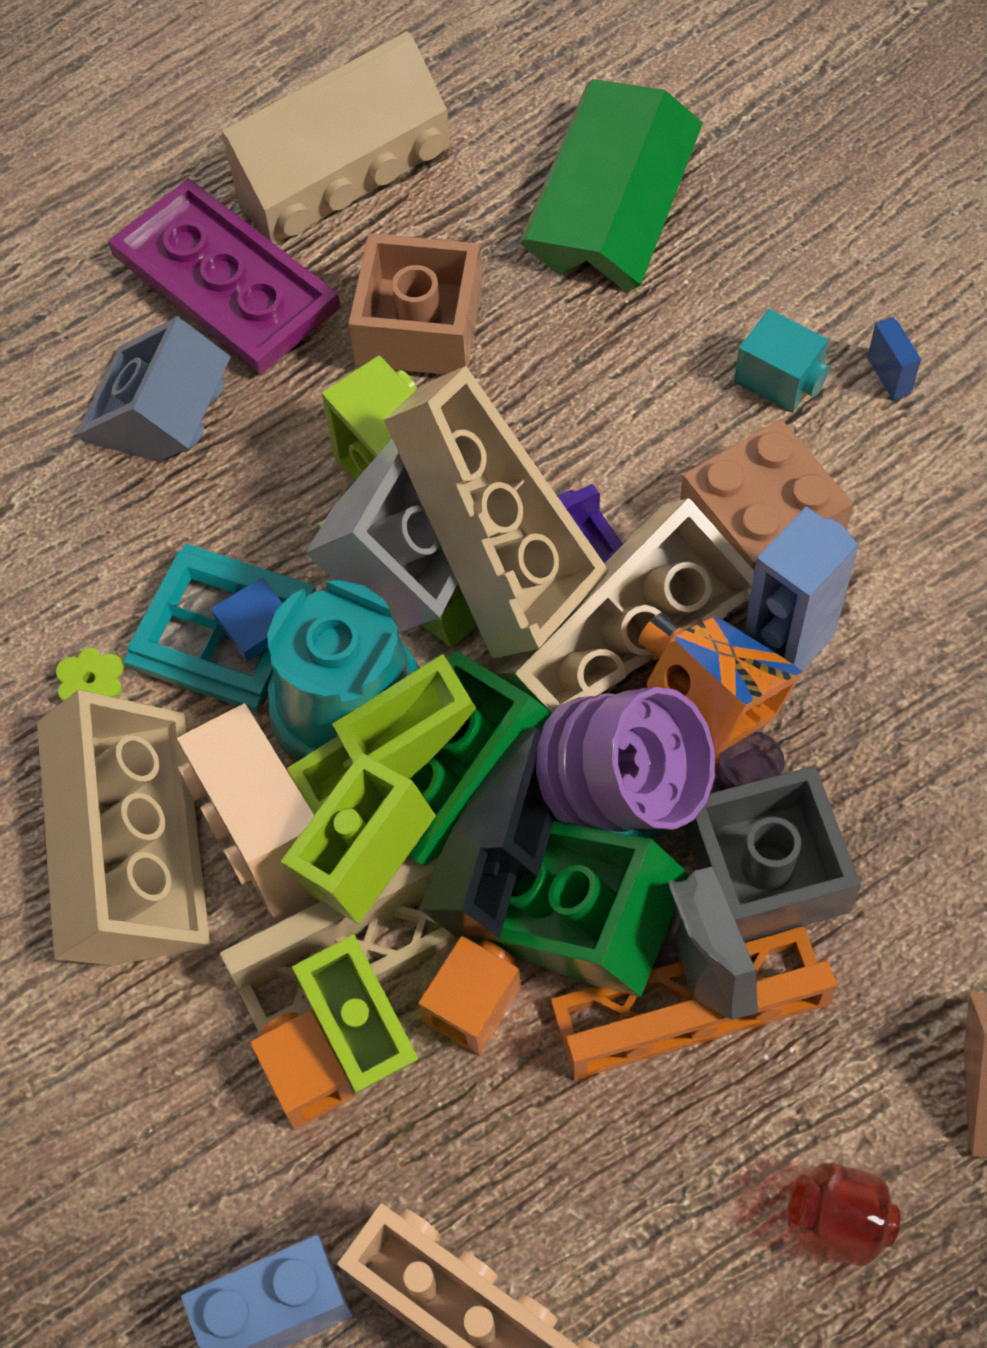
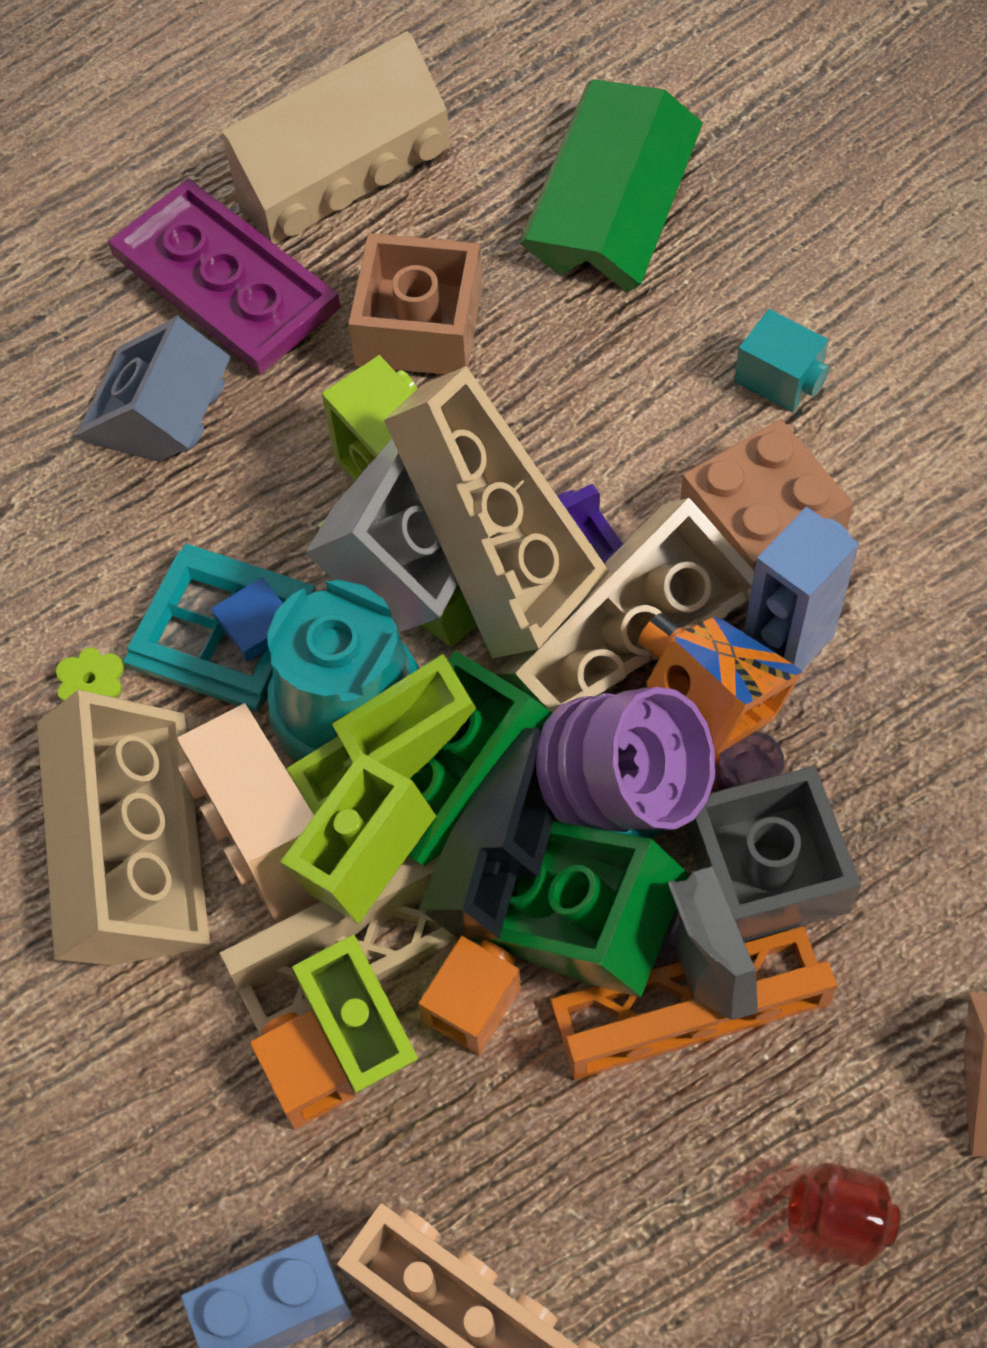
blue tile [867,317,921,401] -> none

